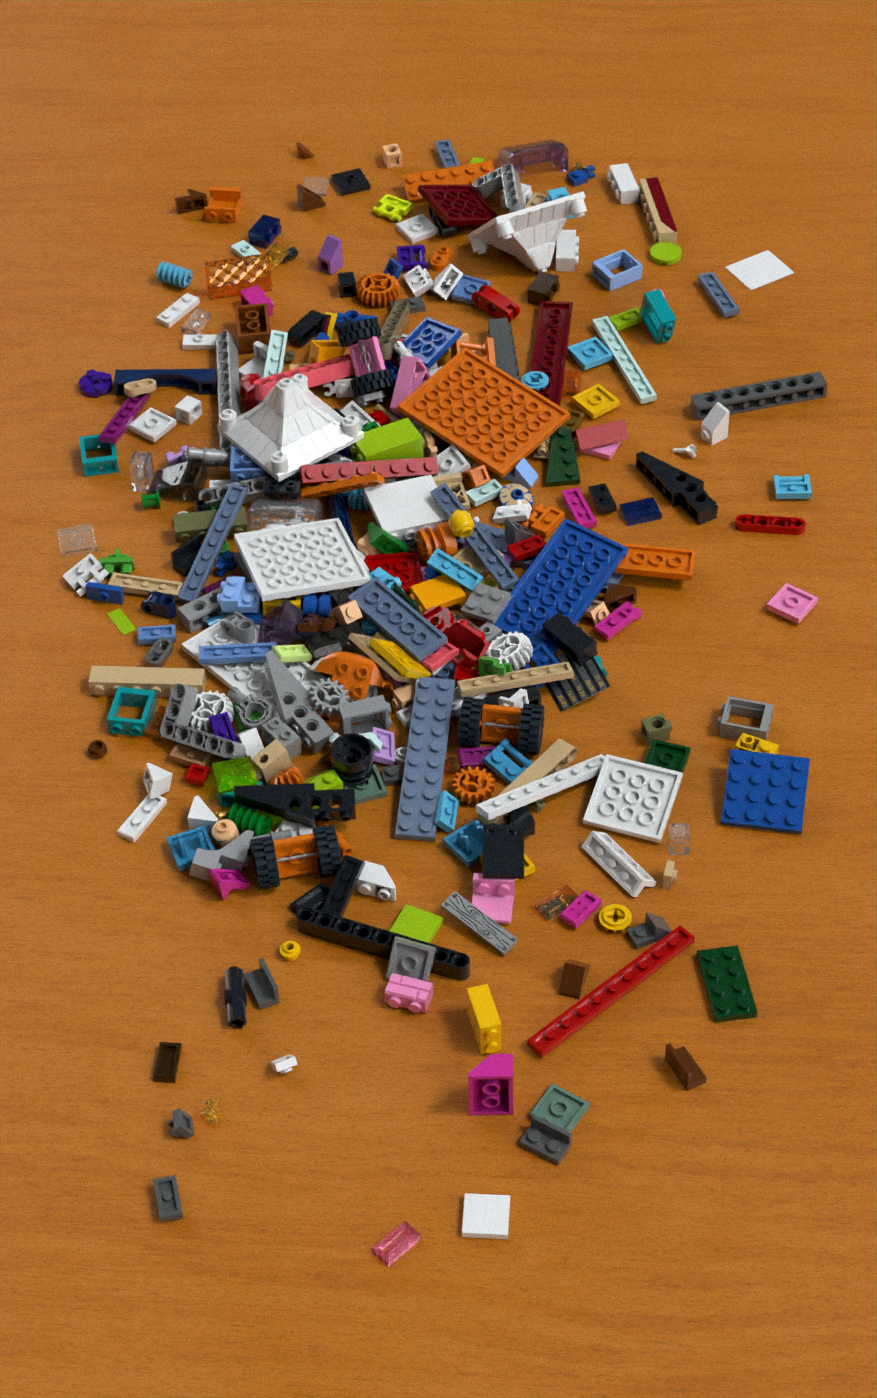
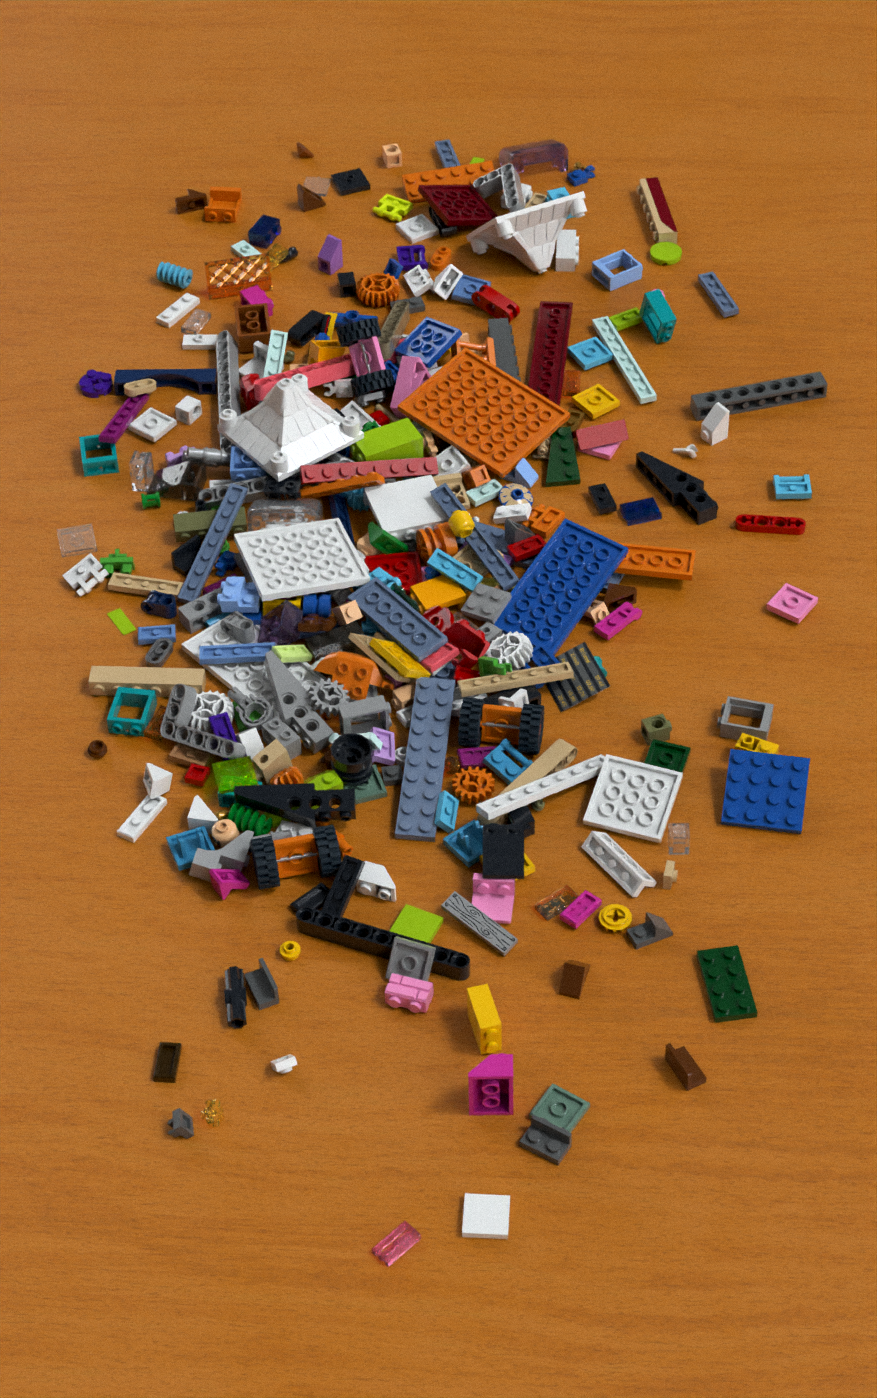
blue plate [86,582,124,605] -> none
dark grey plate [153,1175,183,1222] -> none
white axle [393,341,414,359] -> none
medium azure gear [522,371,549,391] -> none
red plate [527,925,695,1058] -> none
dark brown brick [528,271,560,306] -> none
black brick [542,612,598,666] -> none
dark pink plate [561,487,597,528] -> none
white brick [607,163,640,205] -> none
white sticker [725,250,794,290] -> none

